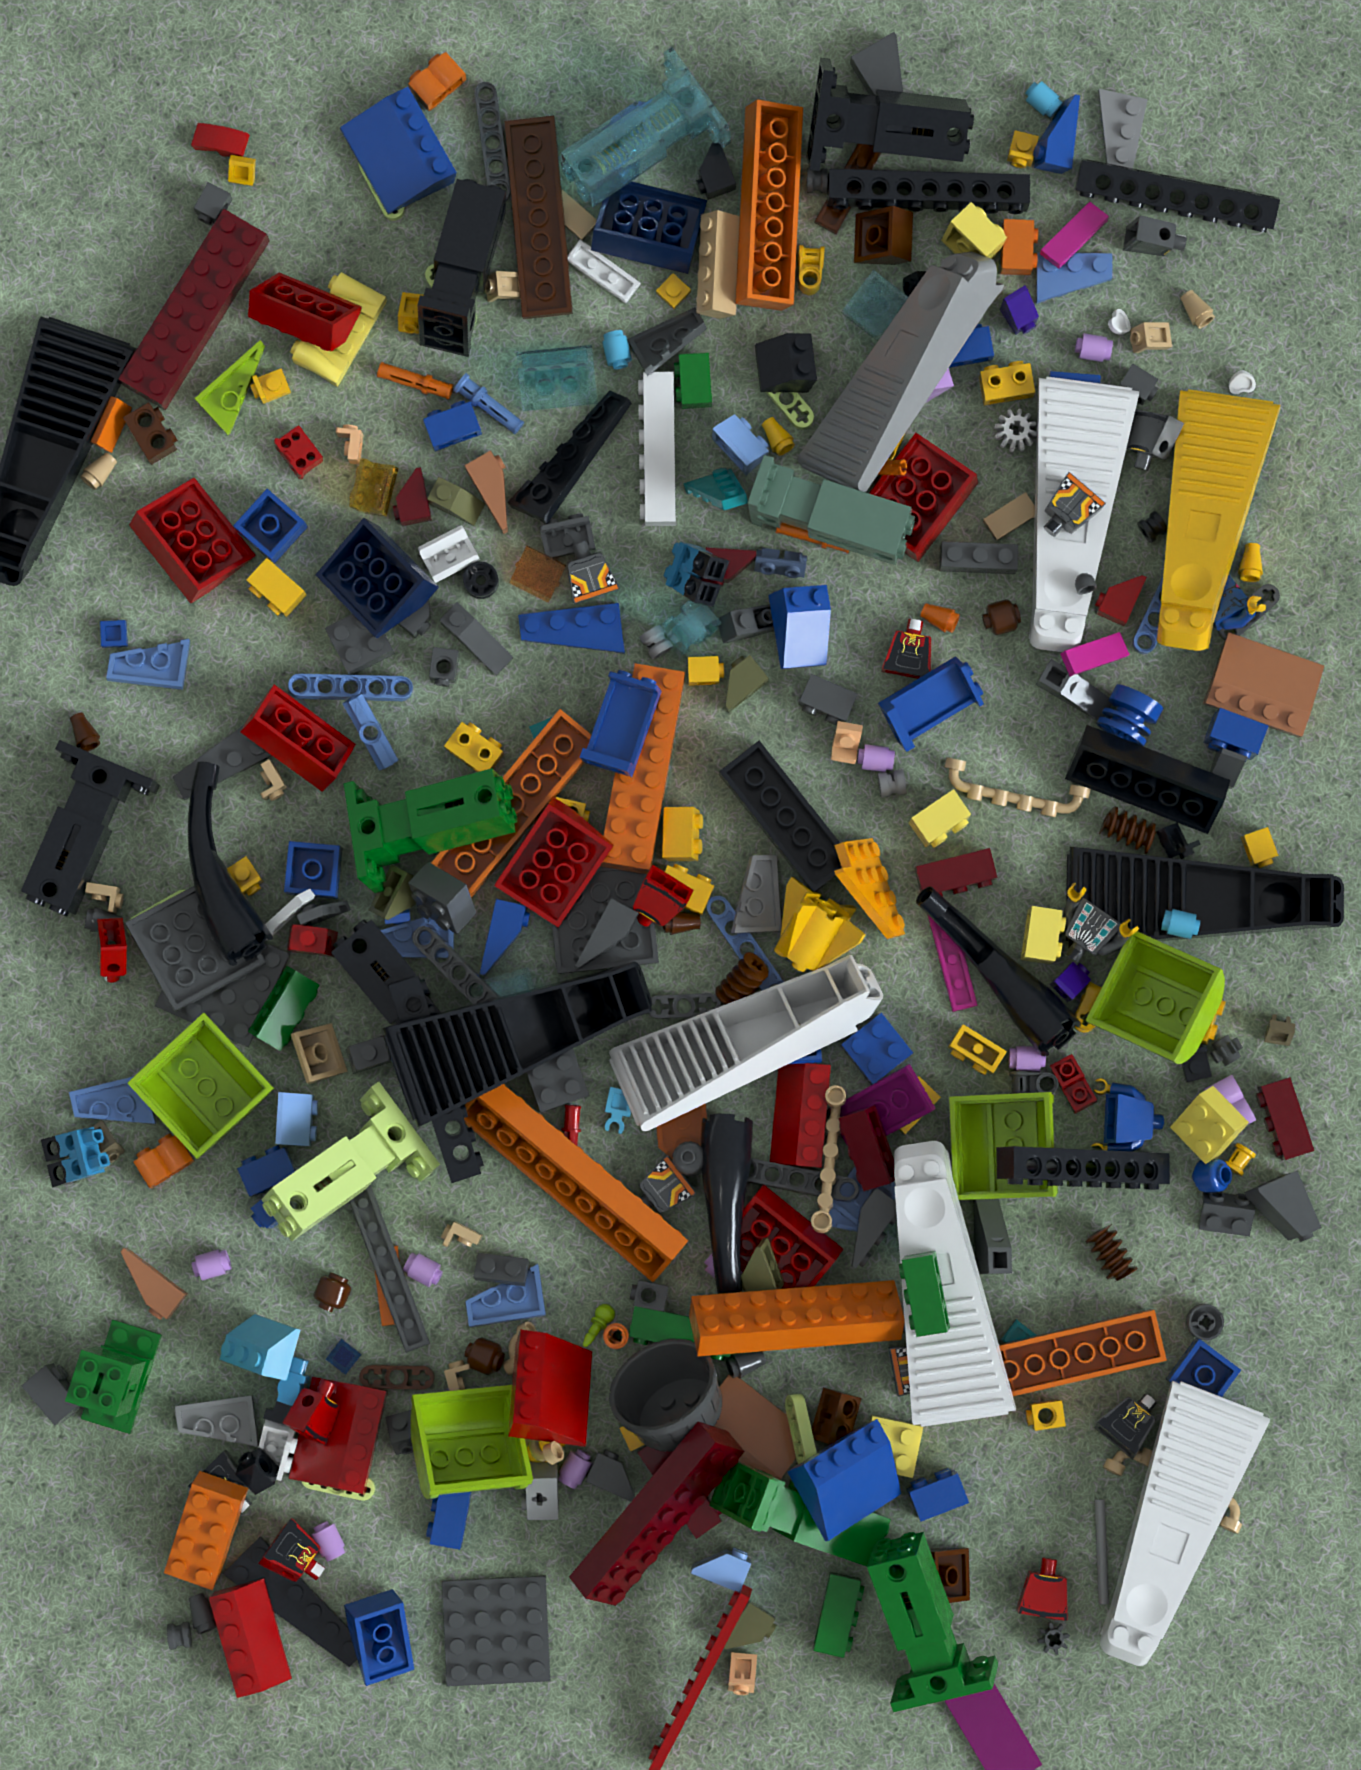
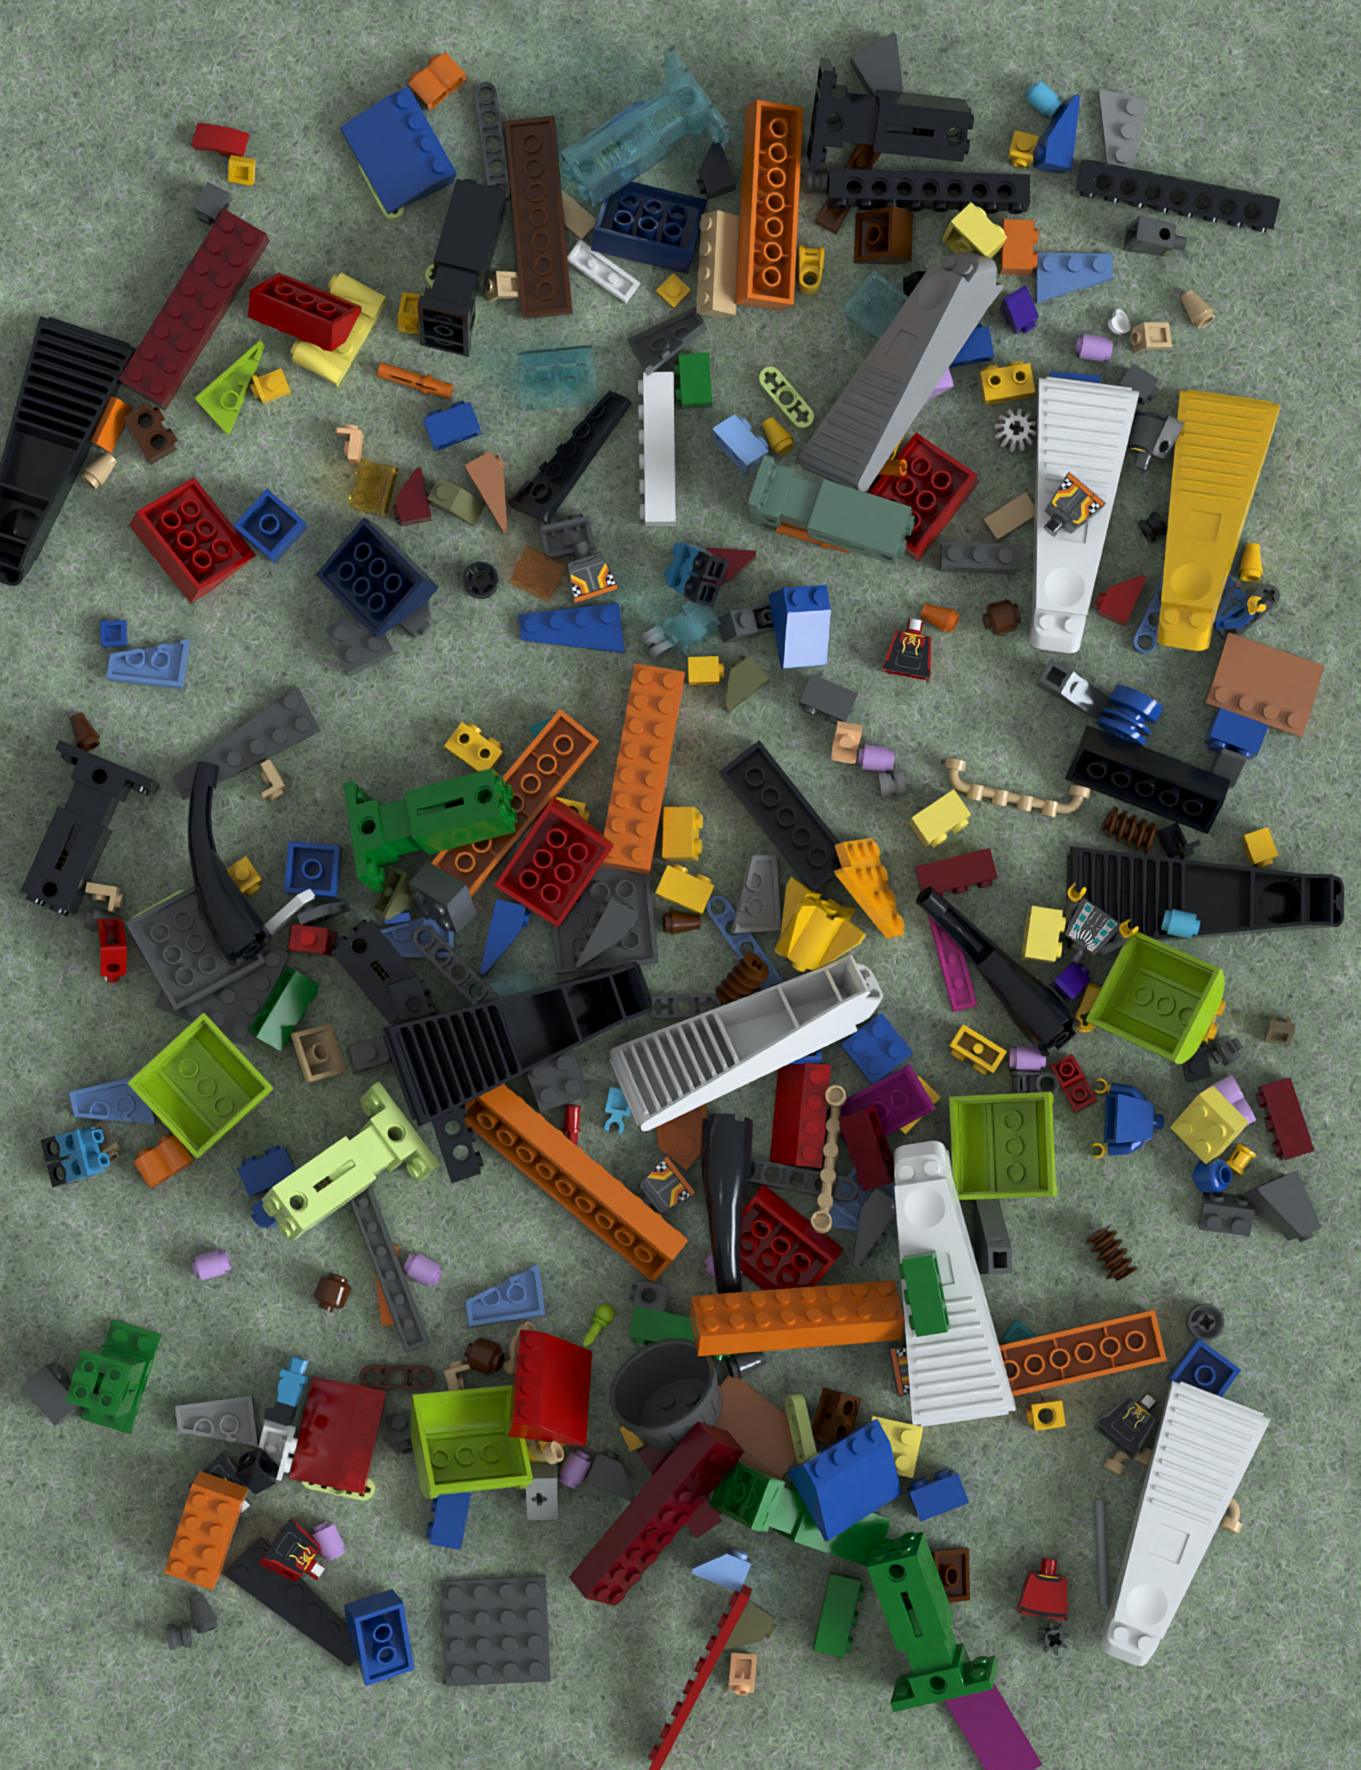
nougat slope [121,1248,188,1320] -> none
red slope [209,1578,292,1698] -> none
medium azure slope [220,1314,300,1380] -> none
red slope [240,684,356,792] -> none
yellow brick [247,558,307,617] -> none
red piece [274,425,323,479] -> none
light blue slope [275,1092,318,1146] -> none
red torso [283,1379,340,1446] -> none
medium blue beam [288,674,413,701] -> none
clear blue tile [326,1339,362,1375] -> none
medium blue piece [342,693,399,771] -> none
white bracket [418,525,480,583] -> none
dark grey brick [429,647,460,687] -> none
dark grey slope [440,602,514,676] -> none
tan bracket [441,1221,483,1247] -> none
medium blue pin [453,373,524,435] -> none
dark grey plate [473,1253,530,1286] -> none
blue panel [580,670,662,777] -> none
medium azure brick [602,330,632,370] -> none
orange cone [603,1323,629,1349] -> none
red torso [633,864,694,926] -> none
dark grey head [673,1141,703,1177] -> none
teal wing [683,468,748,510] -> none
olive slope [741,1237,784,1292] -> none
sand blue hinge [754,547,807,578] -> none
black slope [755,333,817,393] -> none
blue panel [878,656,984,752] -> none
black brick [996,1146,1170,1190] -> none
dark pink tile [1040,202,1109,269] -> none
dark pink tile [1060,632,1130,677] -> none
dark grey hinge [1075,573,1097,595] -> none
white piece [1228,370,1256,394] -> none

